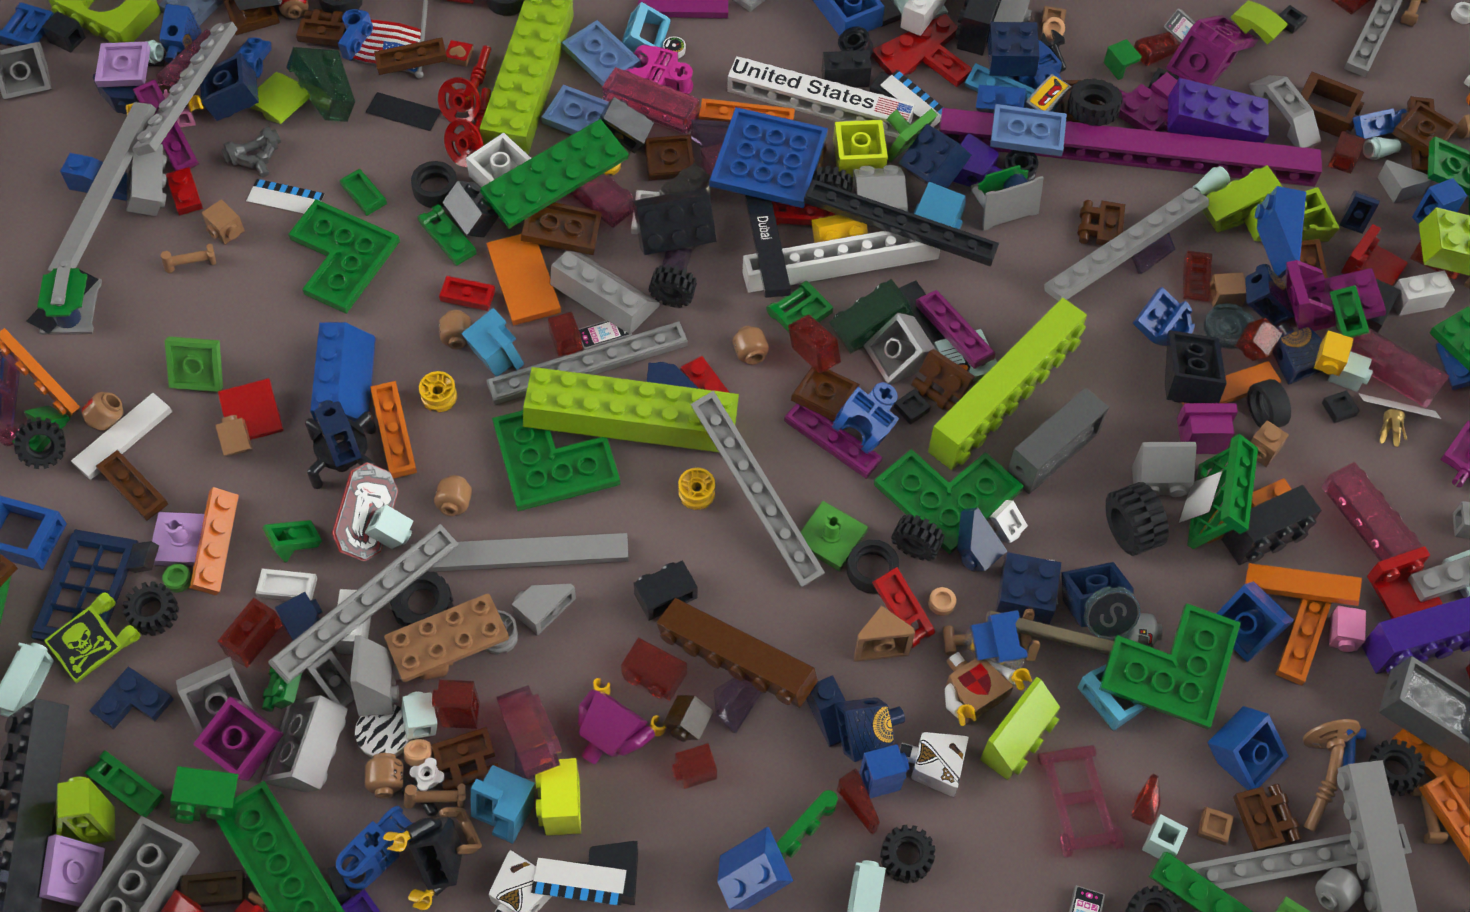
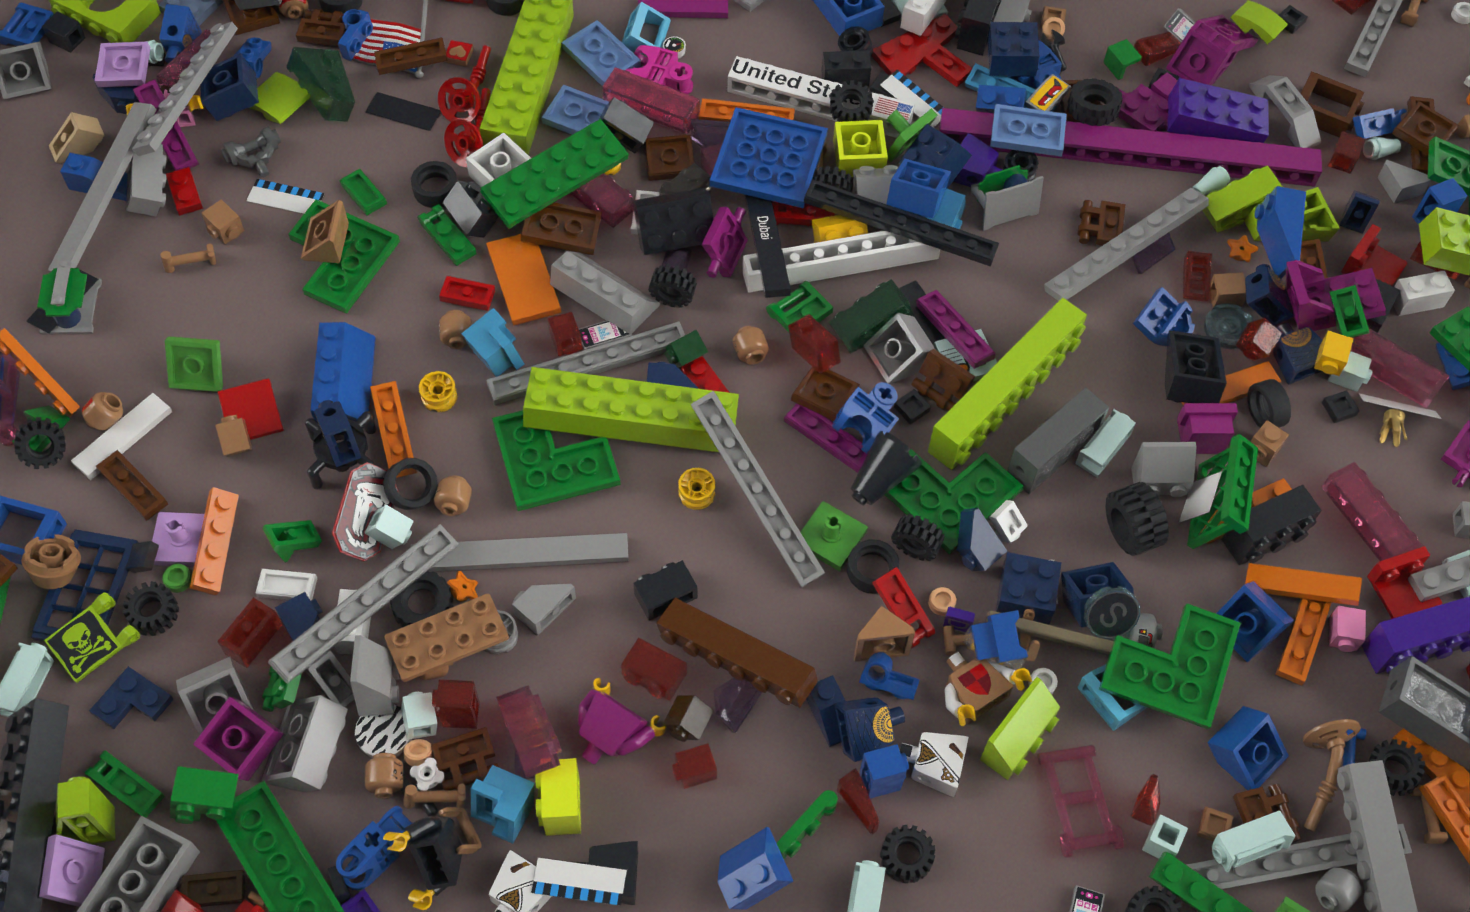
none -> medium nougat cone [21,534,81,589]
none -> tan slope [49,112,104,163]
none -> medium nougat slope [301,200,349,263]
none -> black tyre [383,458,438,510]
none -> orange plate [447,571,478,601]
none -> dark green brick [665,329,708,368]
none -> magenta plate [702,207,748,278]
none -> black tyre [830,80,873,122]
none -> black cone [851,431,922,506]
none -> blue plate [859,652,920,700]
none -> blue slope [886,158,951,218]
none -> dark purple tile [943,607,975,634]
none -> white tile [1028,668,1058,694]
none -> light aqua window [1075,409,1136,478]
none -> light aqua window [1211,810,1295,872]
none -> orange plate [1227,235,1258,262]

